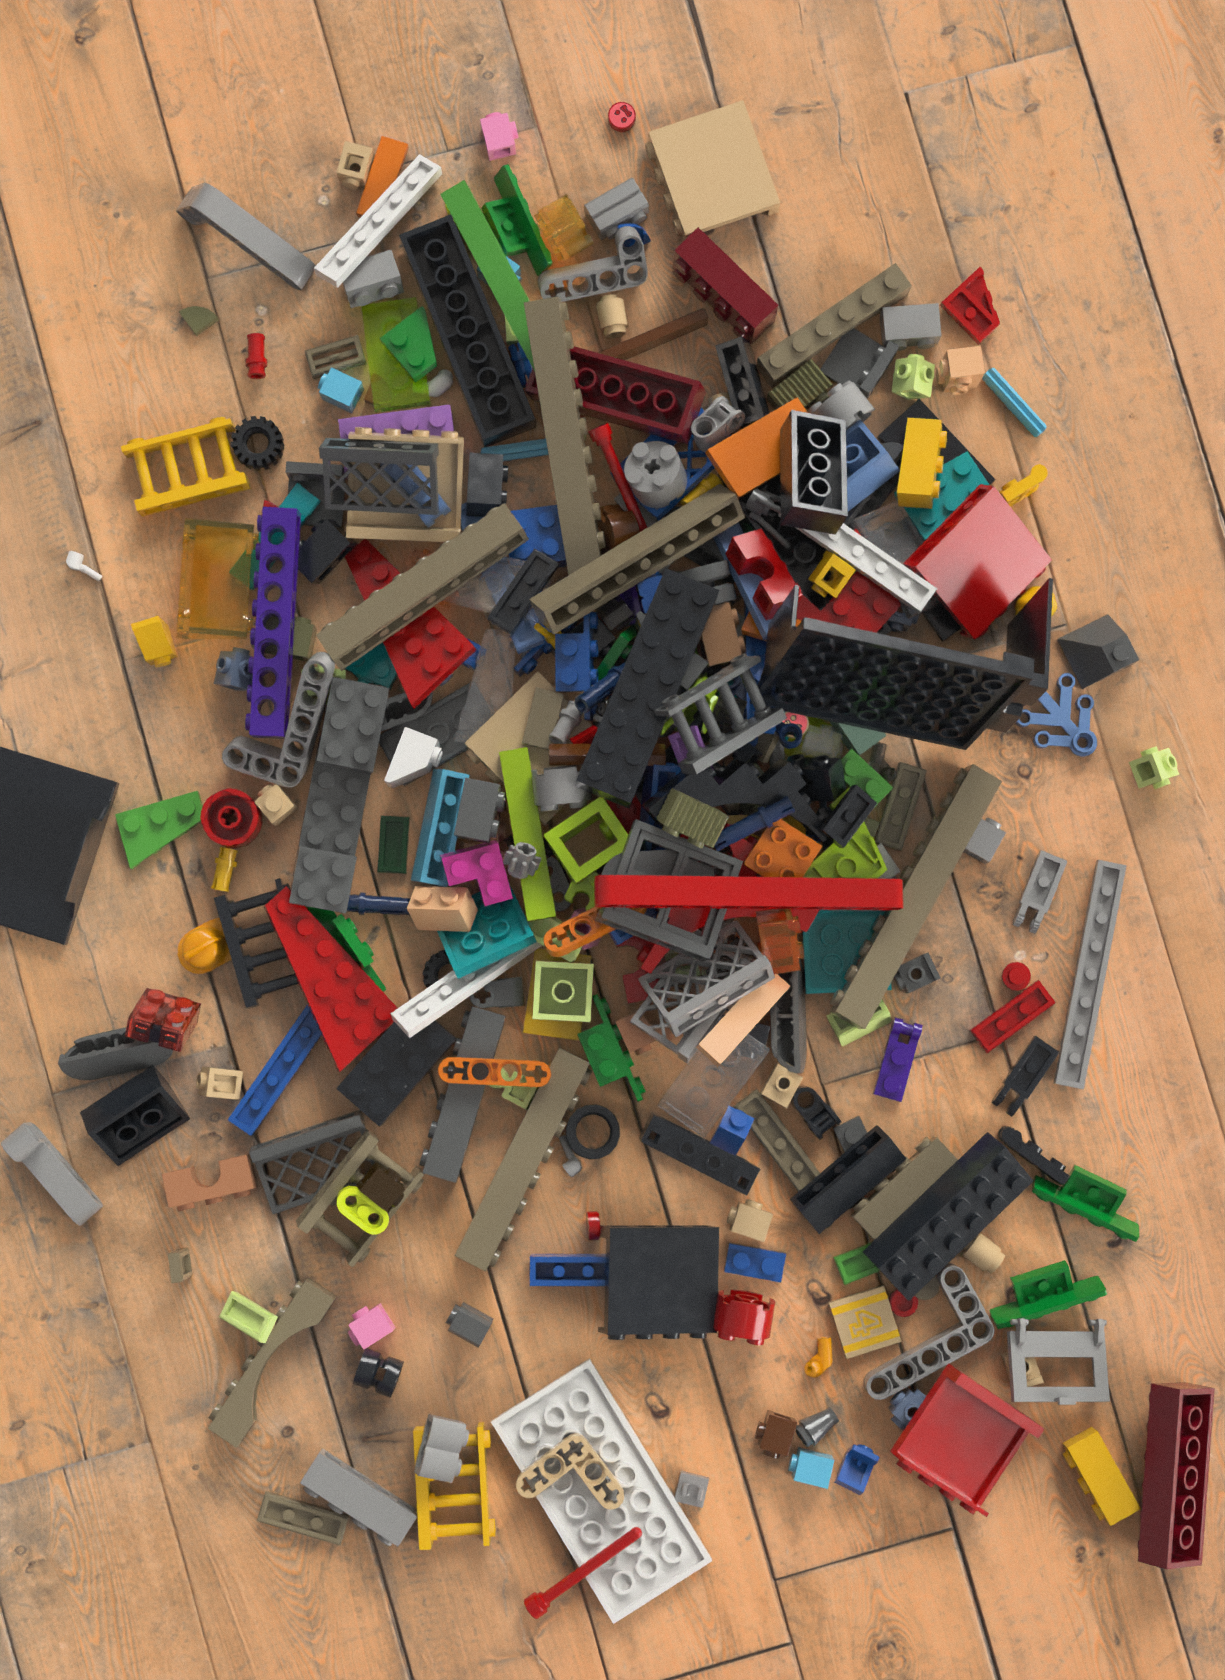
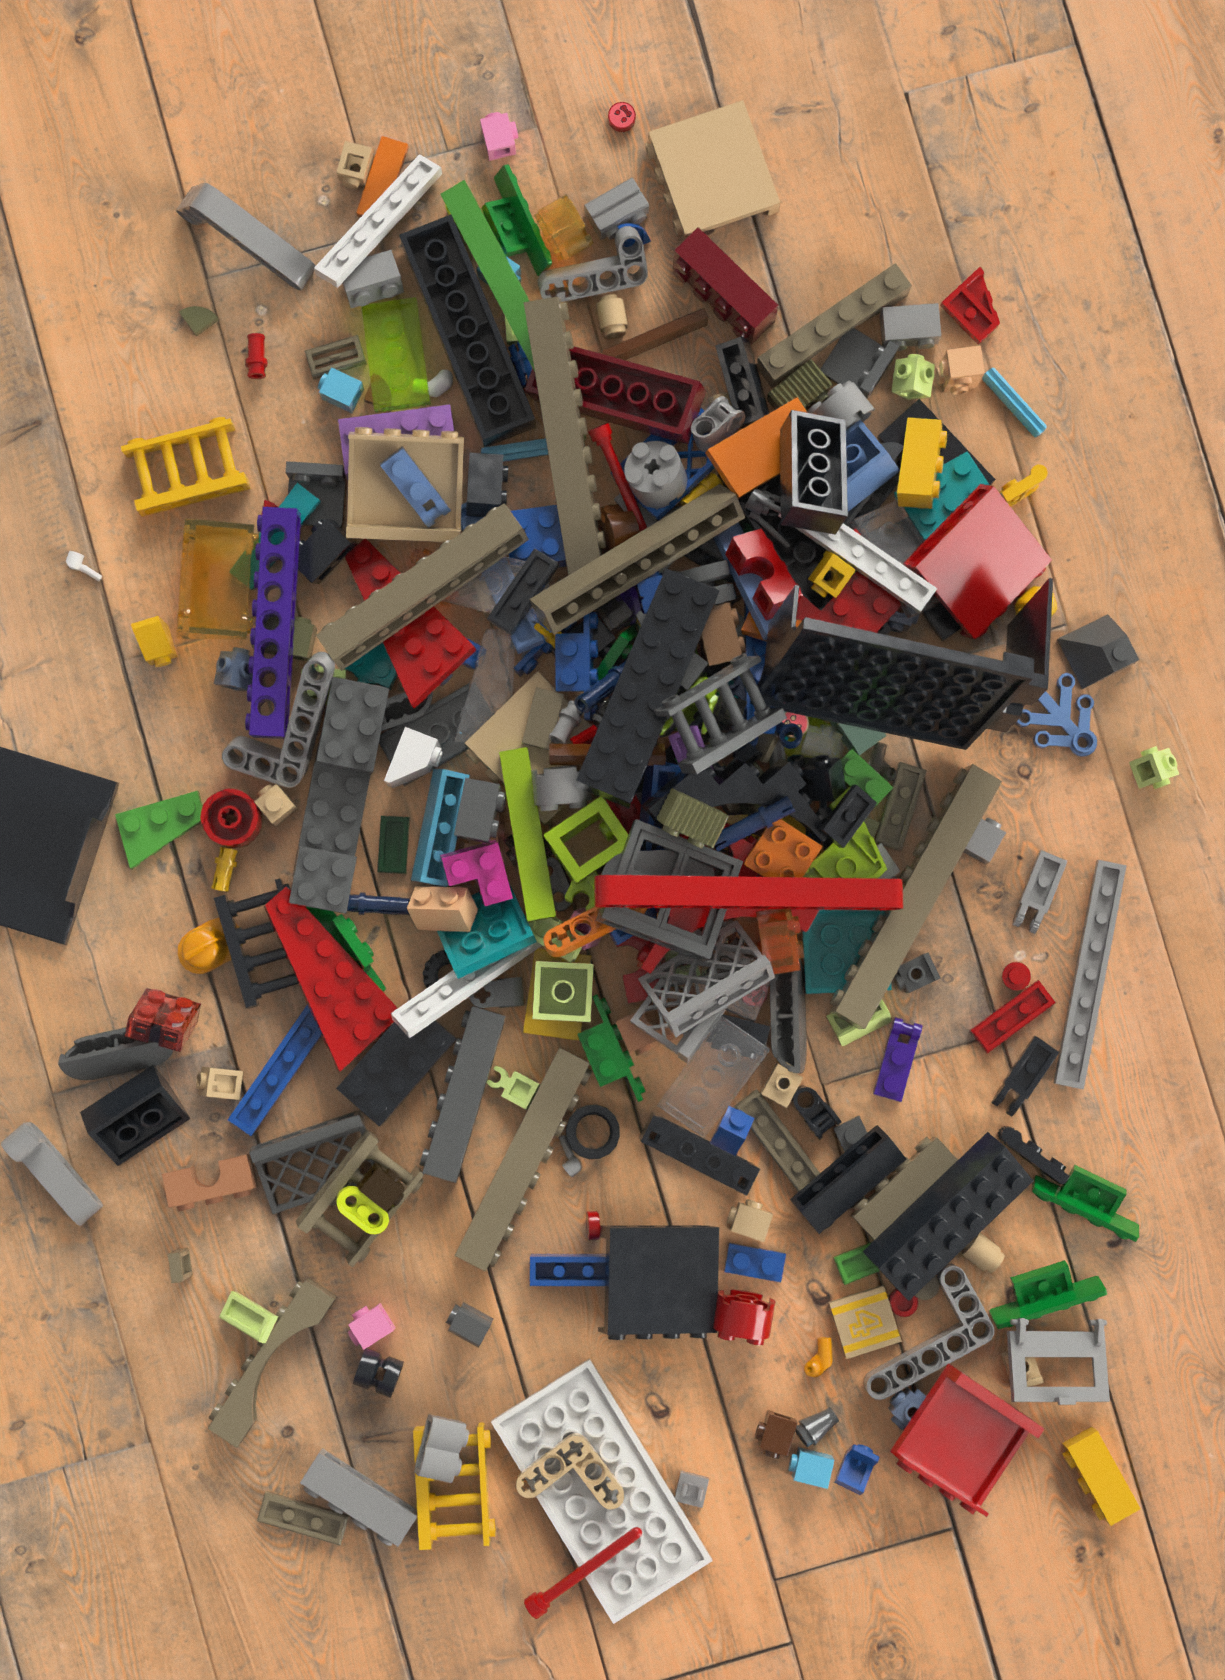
black tyre [231,416,284,471] -> none
dark grey fence [319,438,439,515] -> none
green wing [380,306,437,383] -> none
orange beam [438,1057,551,1087] -> none
light grey gear [503,842,541,879] -> none
light nougat tile [696,971,790,1067] -> none
dark red brick [1138,1382,1215,1569] -> none

